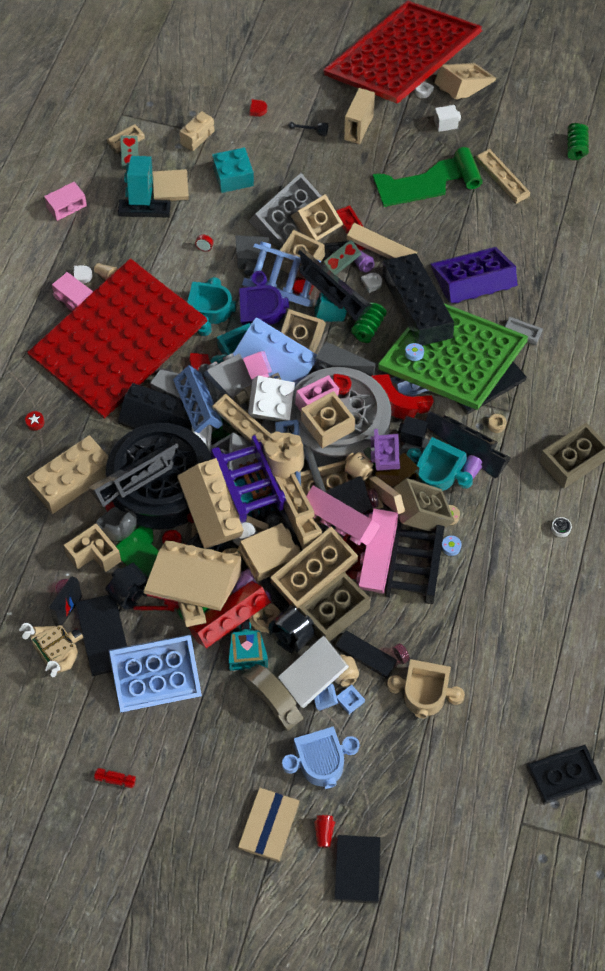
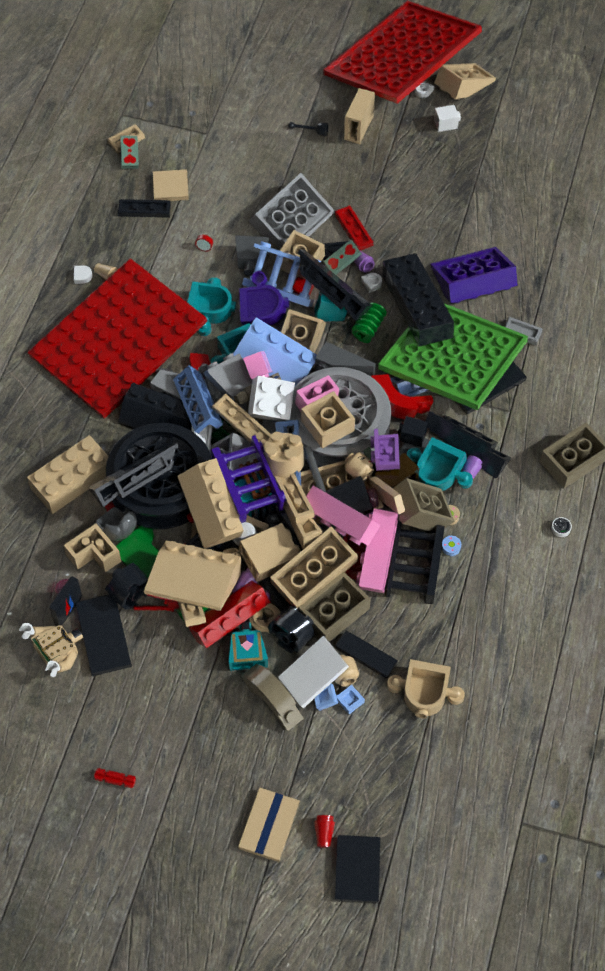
red tile [25,411,45,431] -> none
bright pink brick [44,182,87,221] -> none
bright pink brick [52,272,93,311] -> none
light blue slope [108,635,202,712] -> none
teal brick [124,156,153,205] -> none
red tile [162,530,182,544] -> none
tan brick [179,111,215,151] -> none
teal brick [212,147,254,193] -> none
red tile [250,99,267,116] -> none
light blue piece [282,726,359,789] -> none
tan brick [291,194,343,241] -> none
red tile [333,374,352,394] -> none
tan tile [346,223,417,259] -> none
green door [372,147,483,207] -> none
clear pink tile [392,643,410,665] -> none
light blue tile [405,343,424,361] -> none
tan tile [475,149,530,204] -> none
tan tile [487,414,506,433] -> none
black tile [527,744,603,805] -> none
green piece [567,123,589,160] -> none

